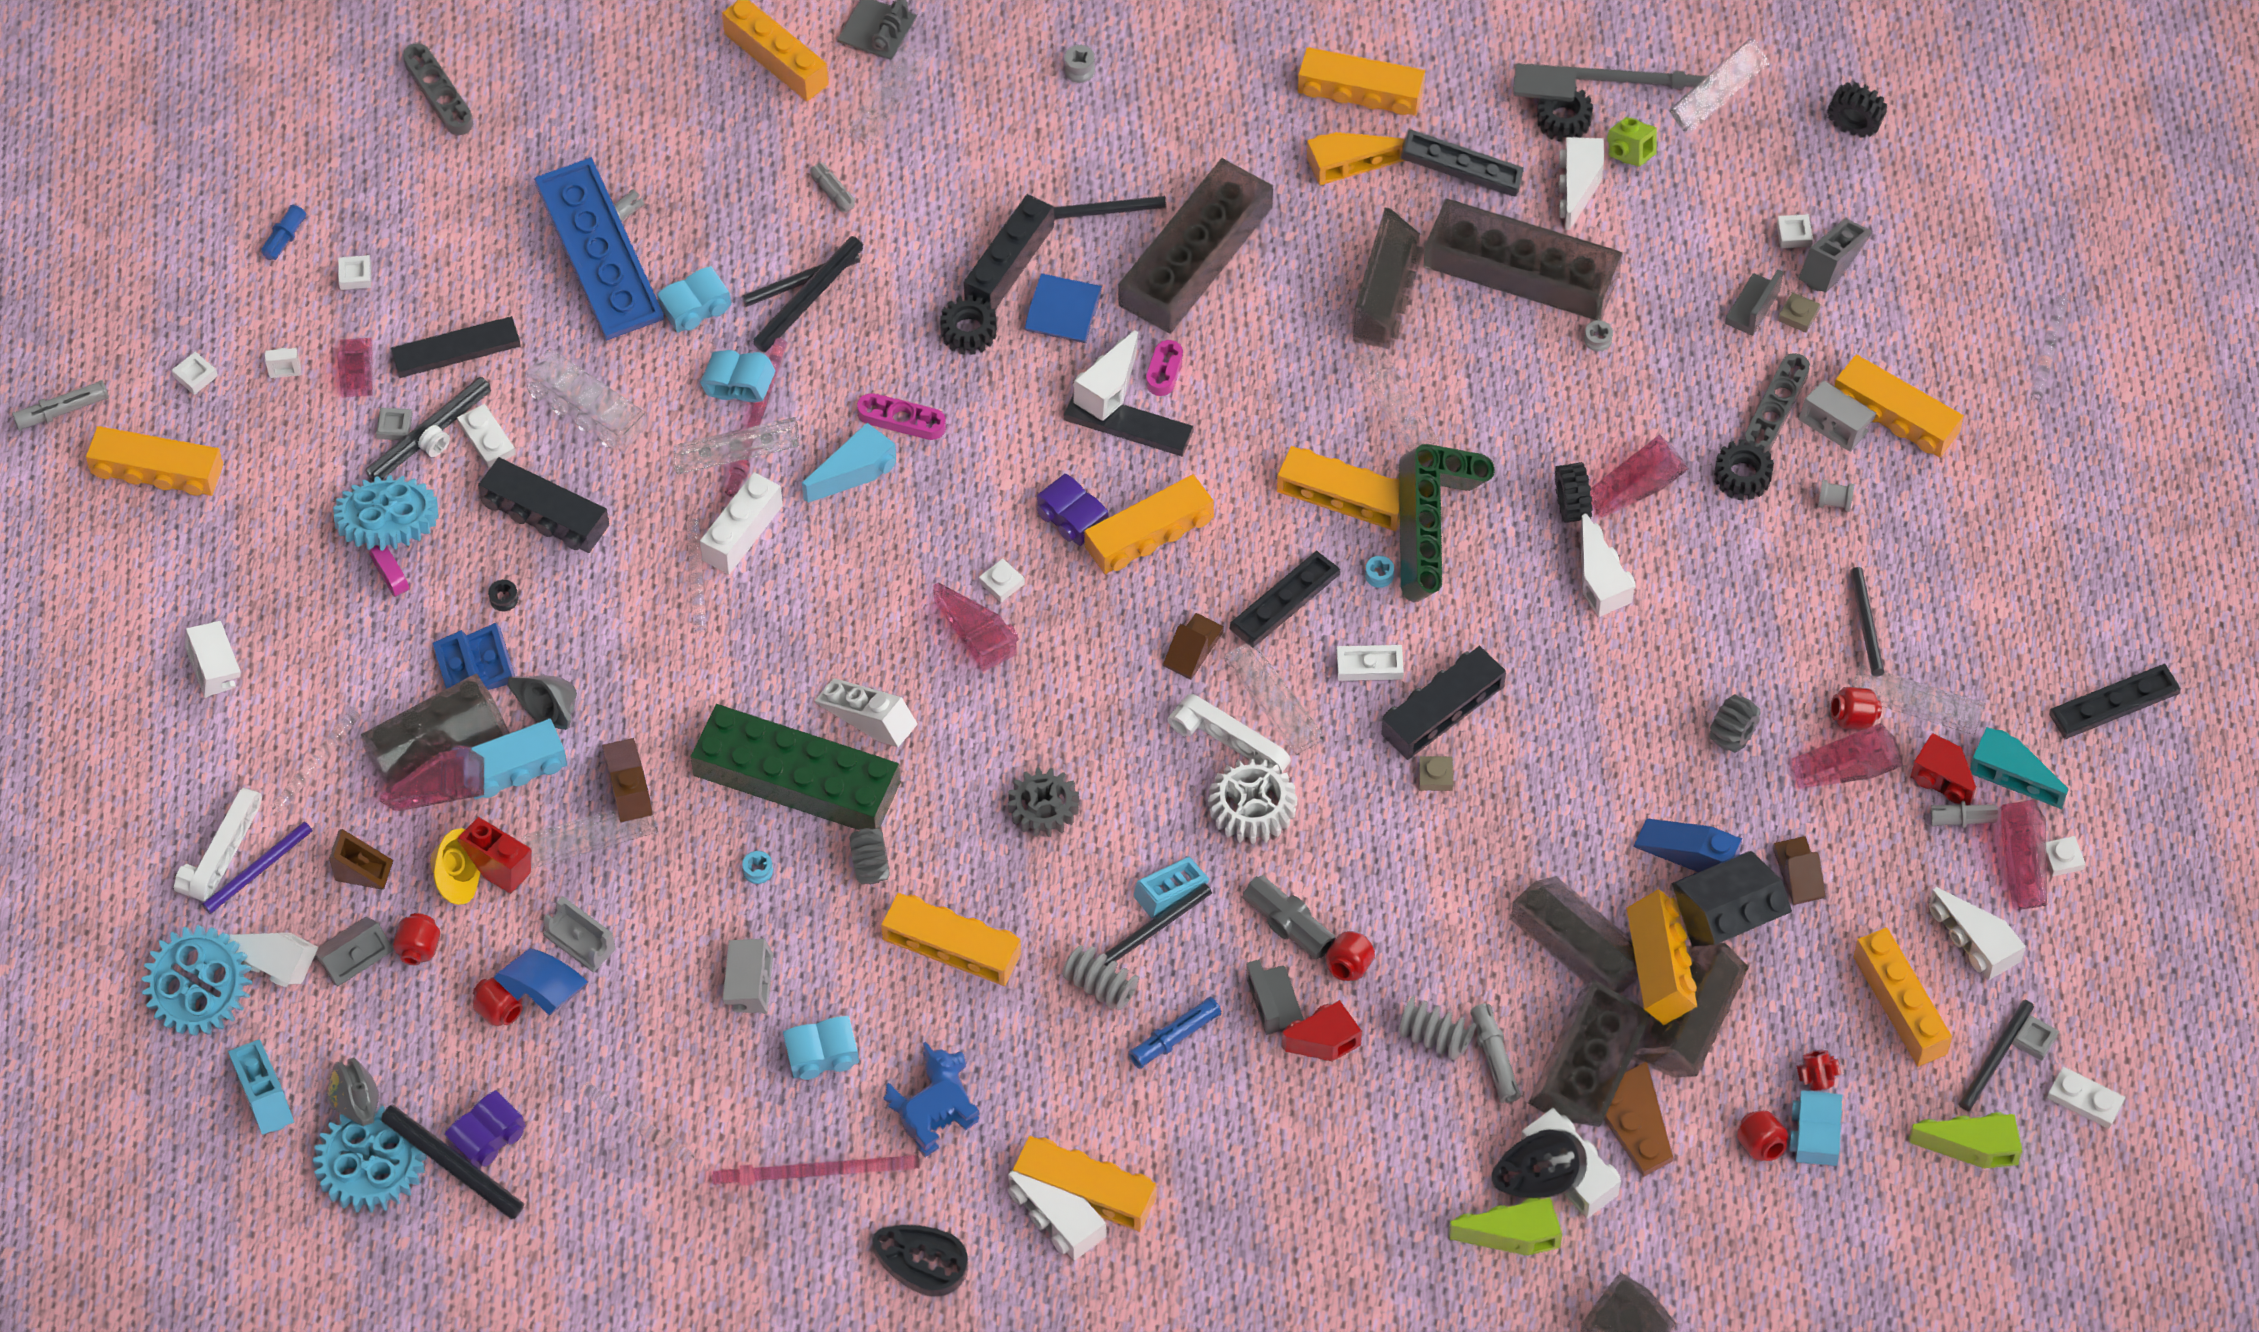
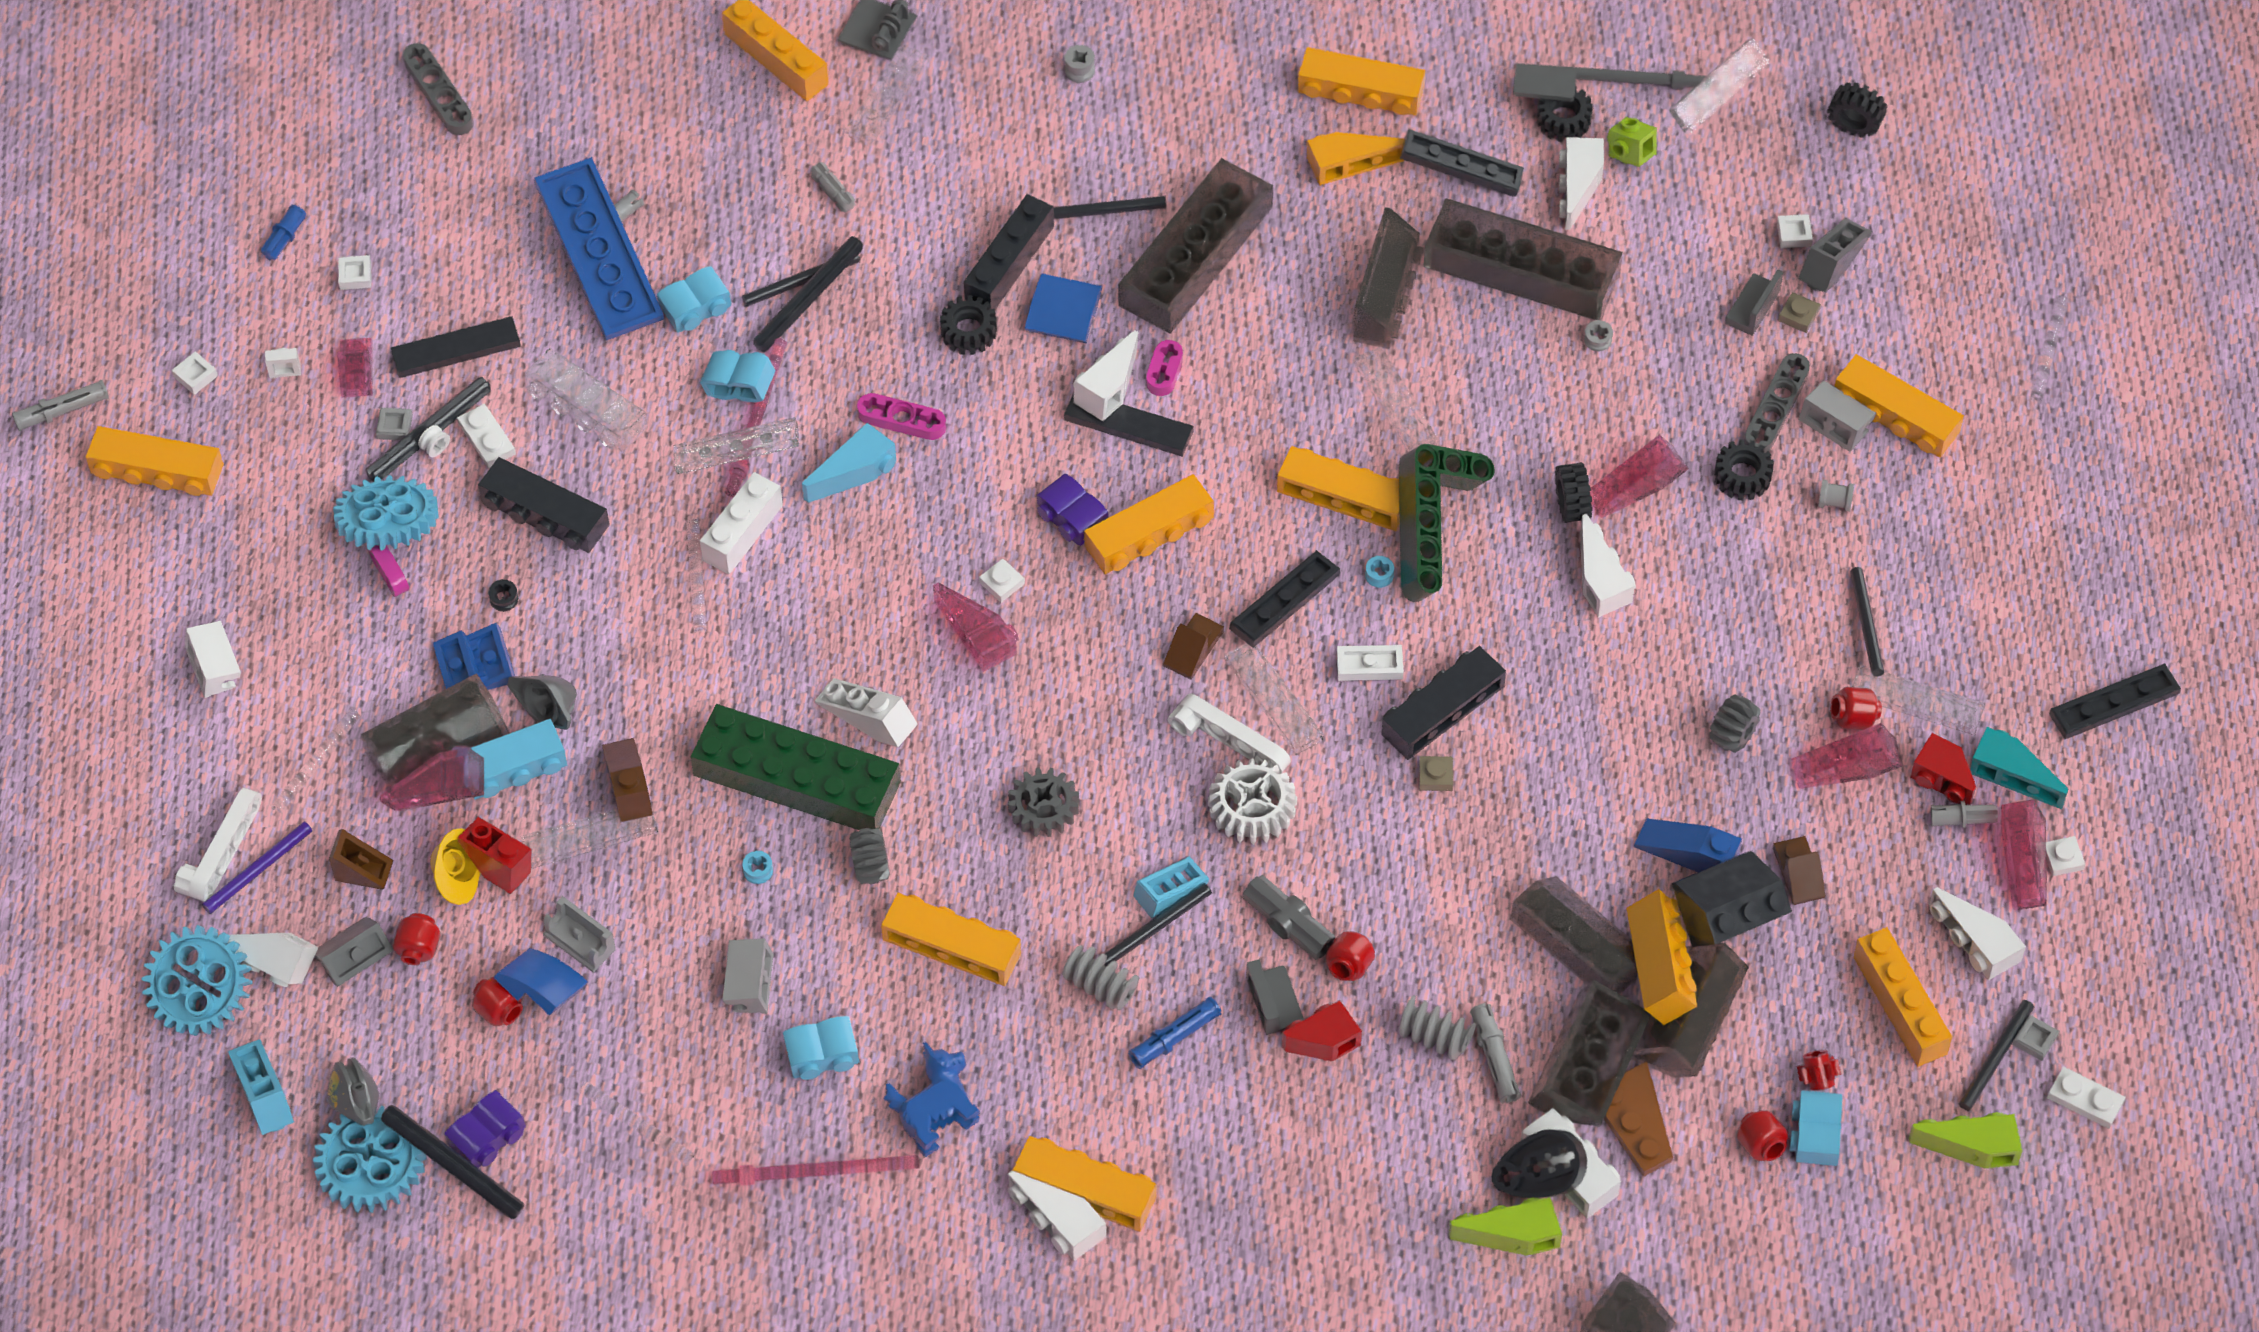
black piece [872,1224,968,1297] -> none

